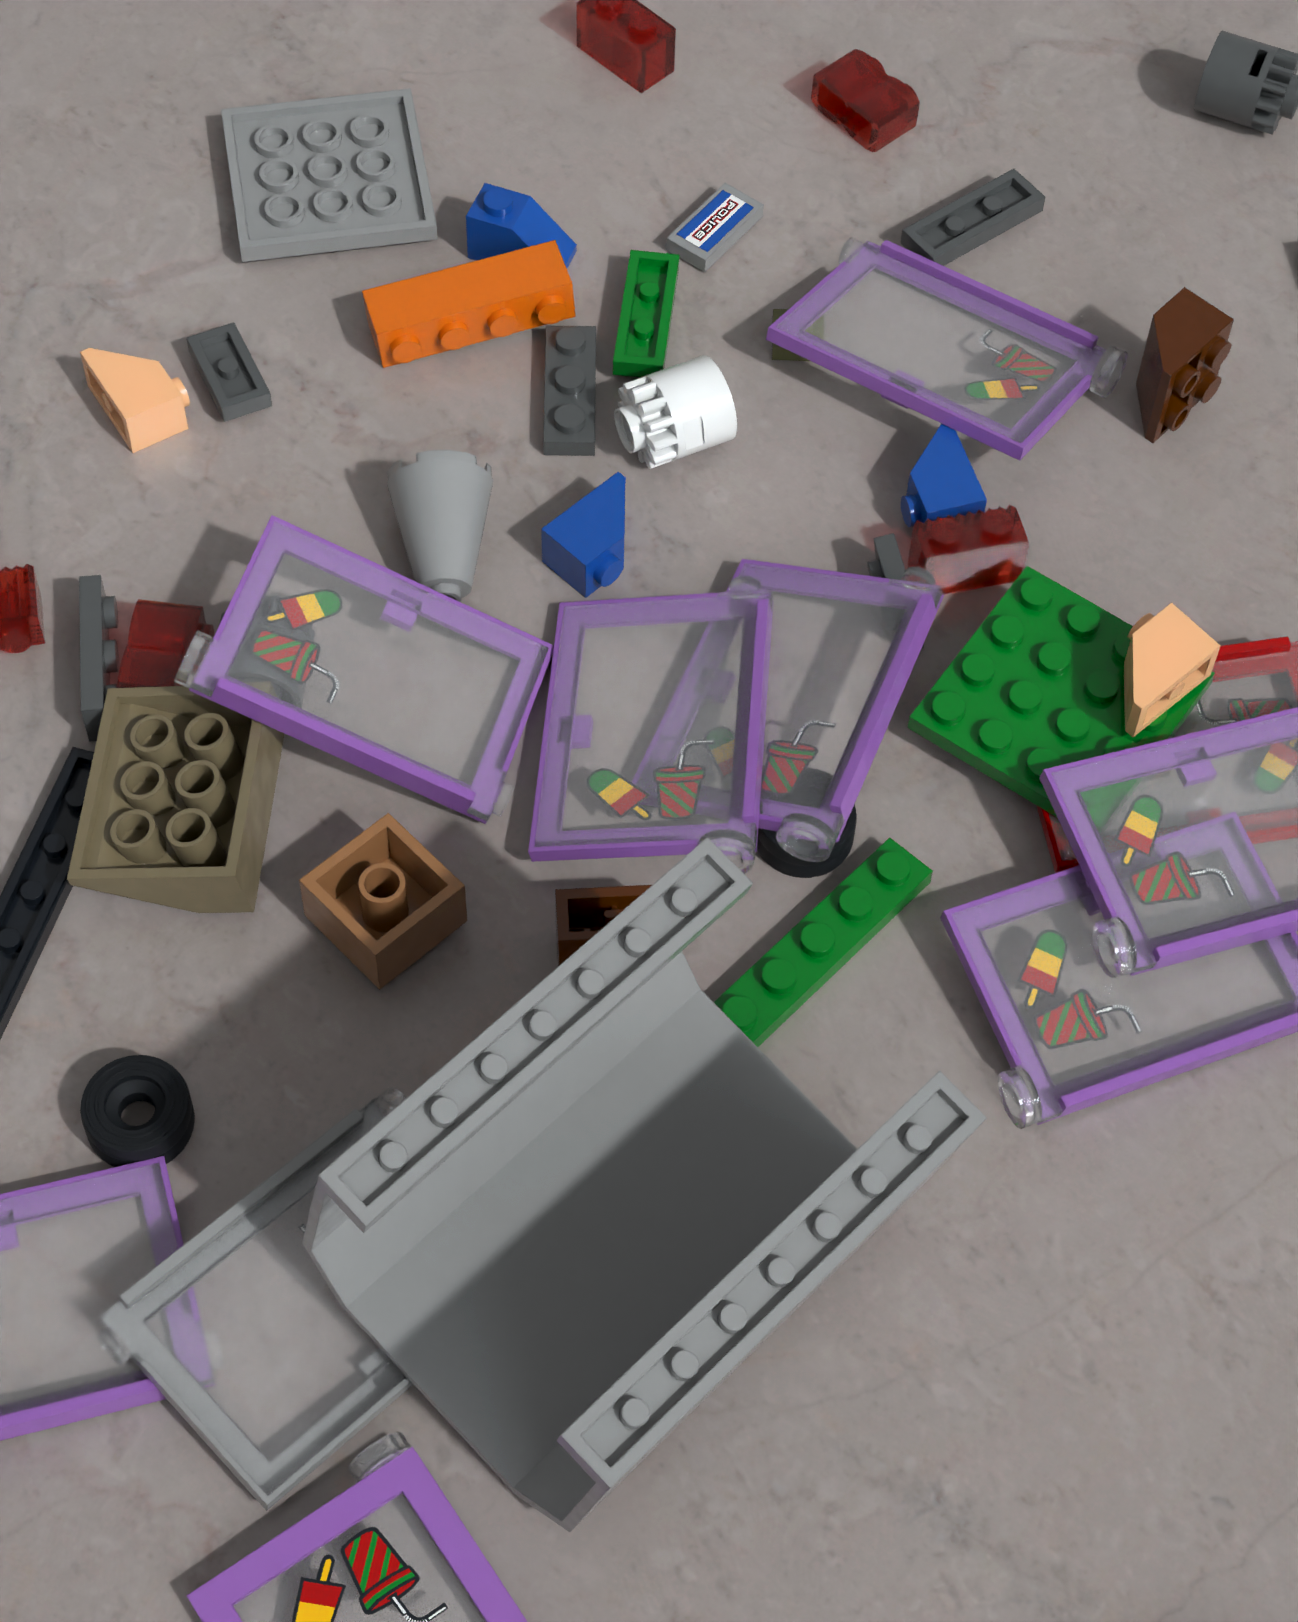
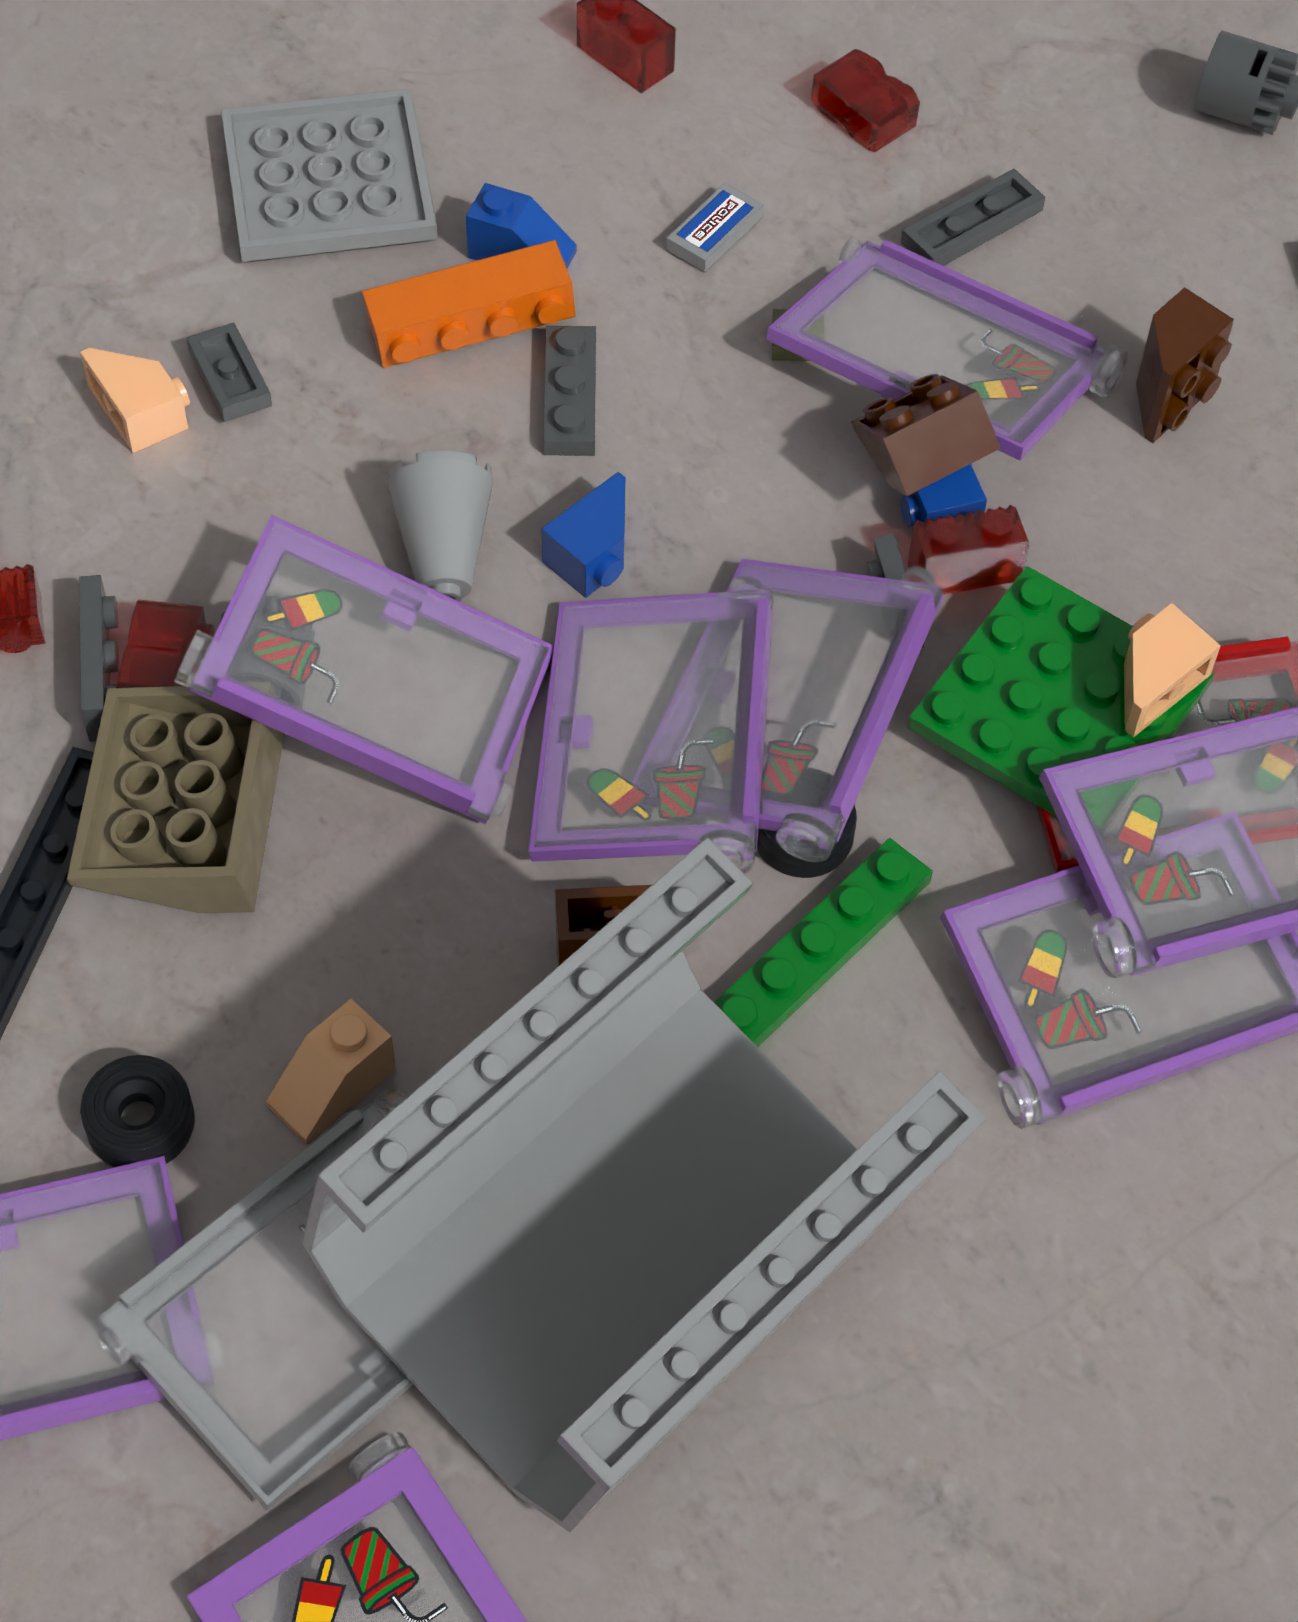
medium nougat brick [299,813,467,990] -> none
green plate [613,250,680,378] -> none
white gear [614,355,737,469] -> none
none -> light nougat slope [266,998,396,1145]
none -> reddish brown slope [851,374,1001,496]

